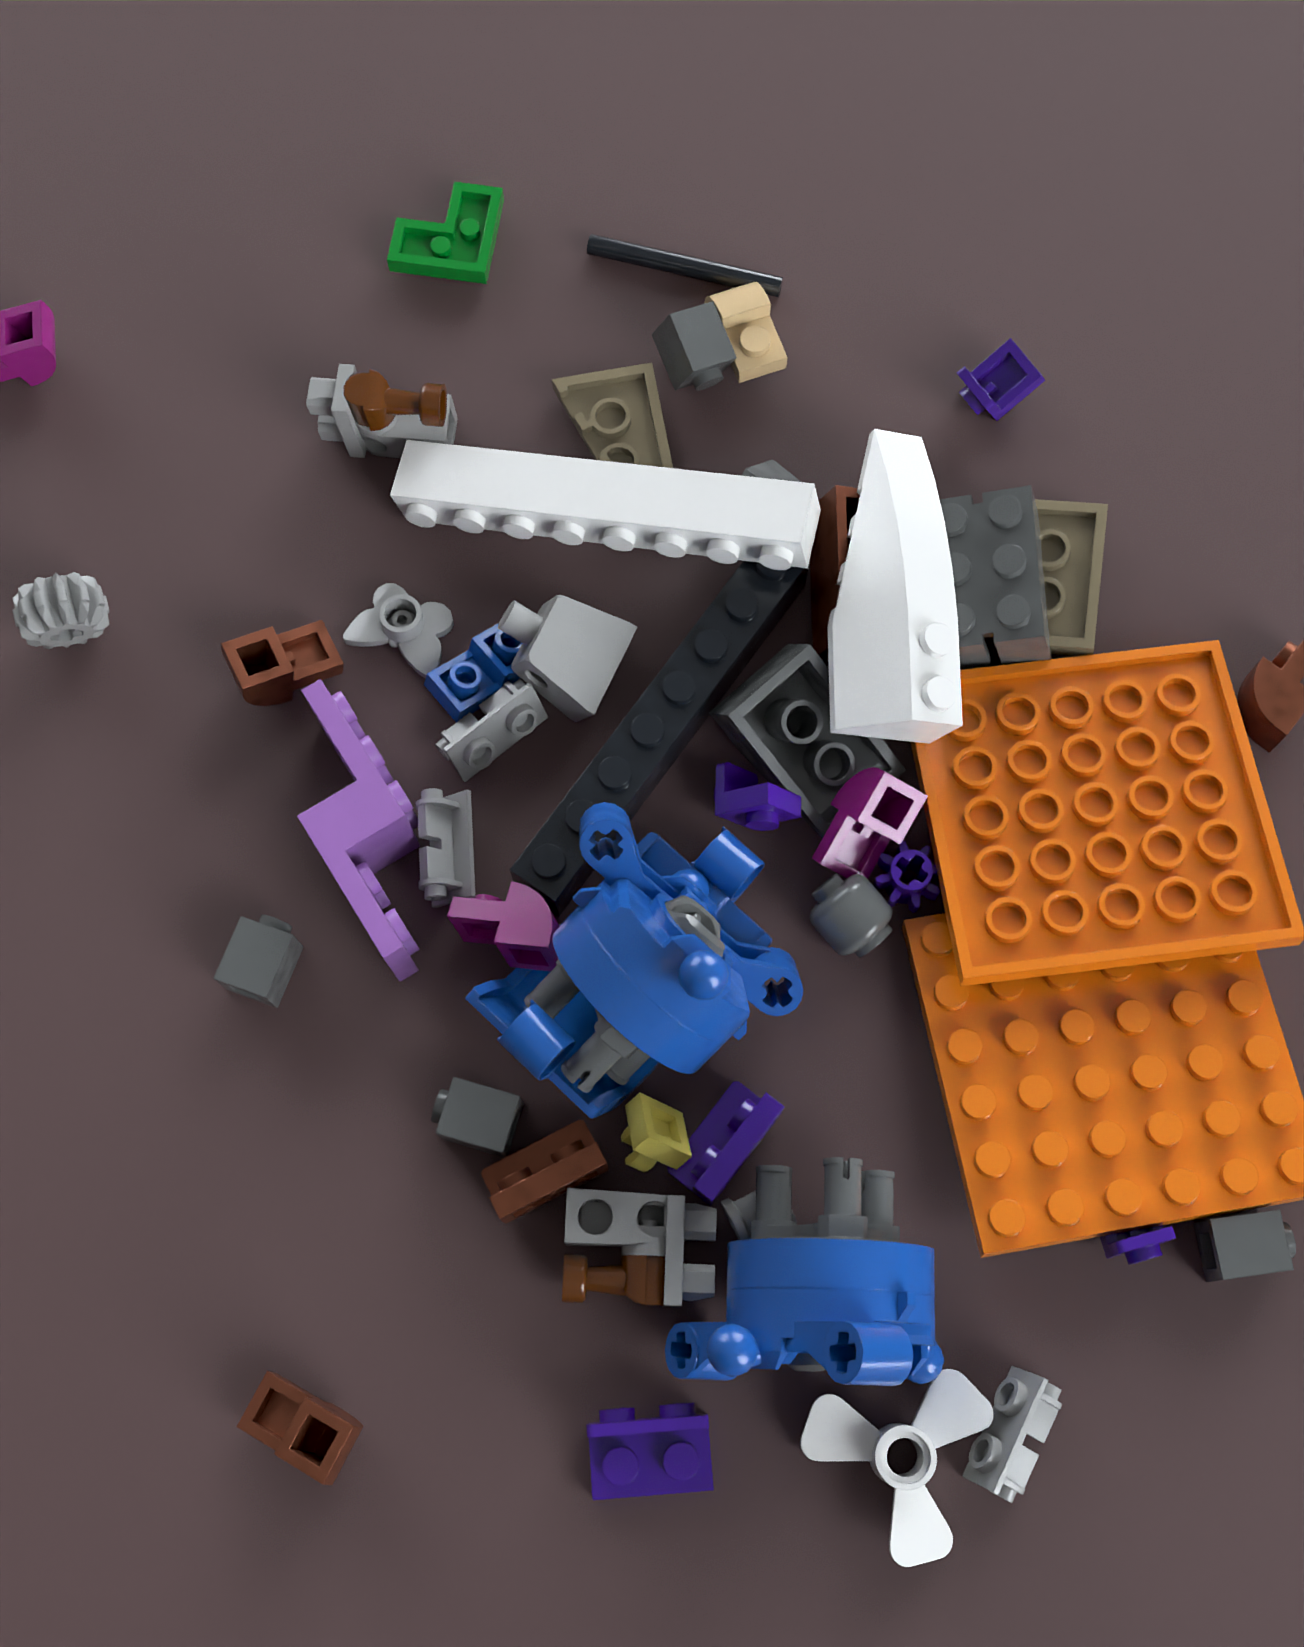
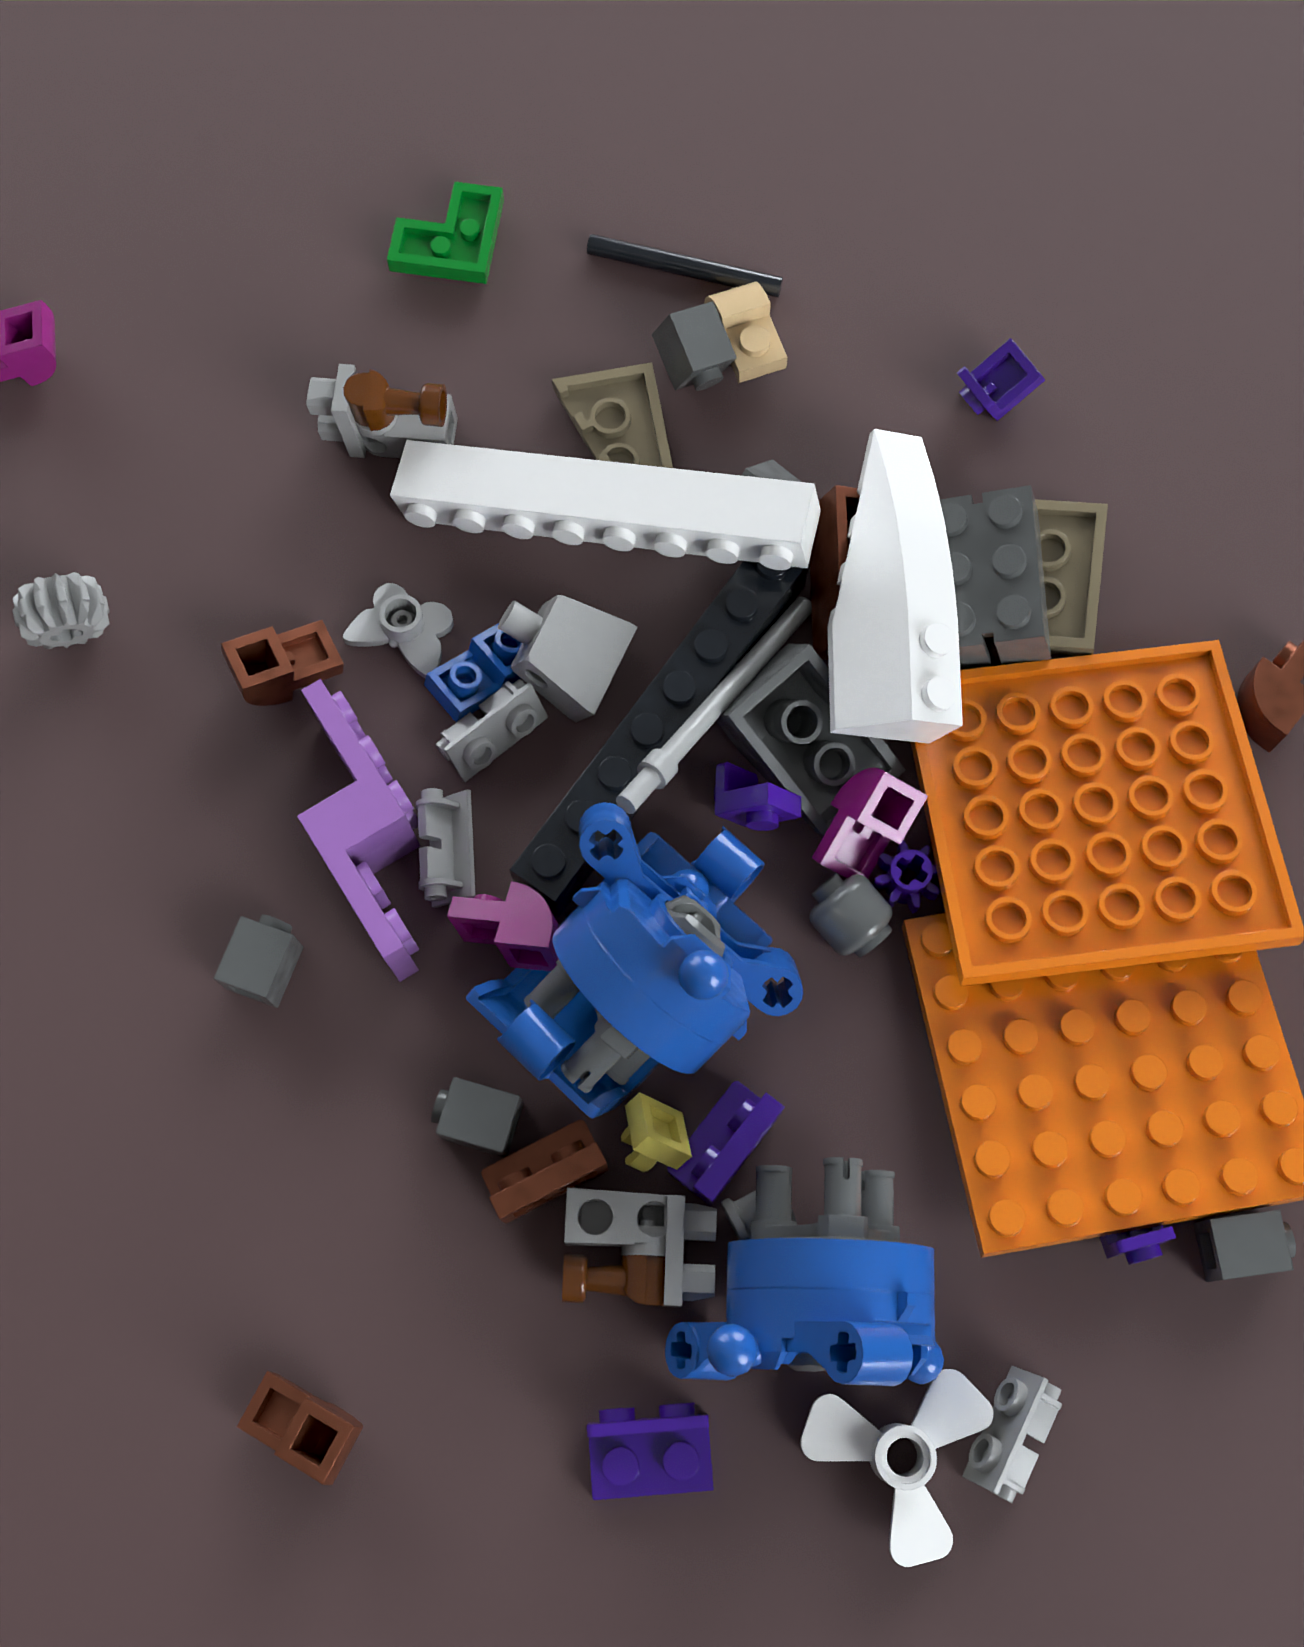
none -> light grey bar [616,597,812,814]

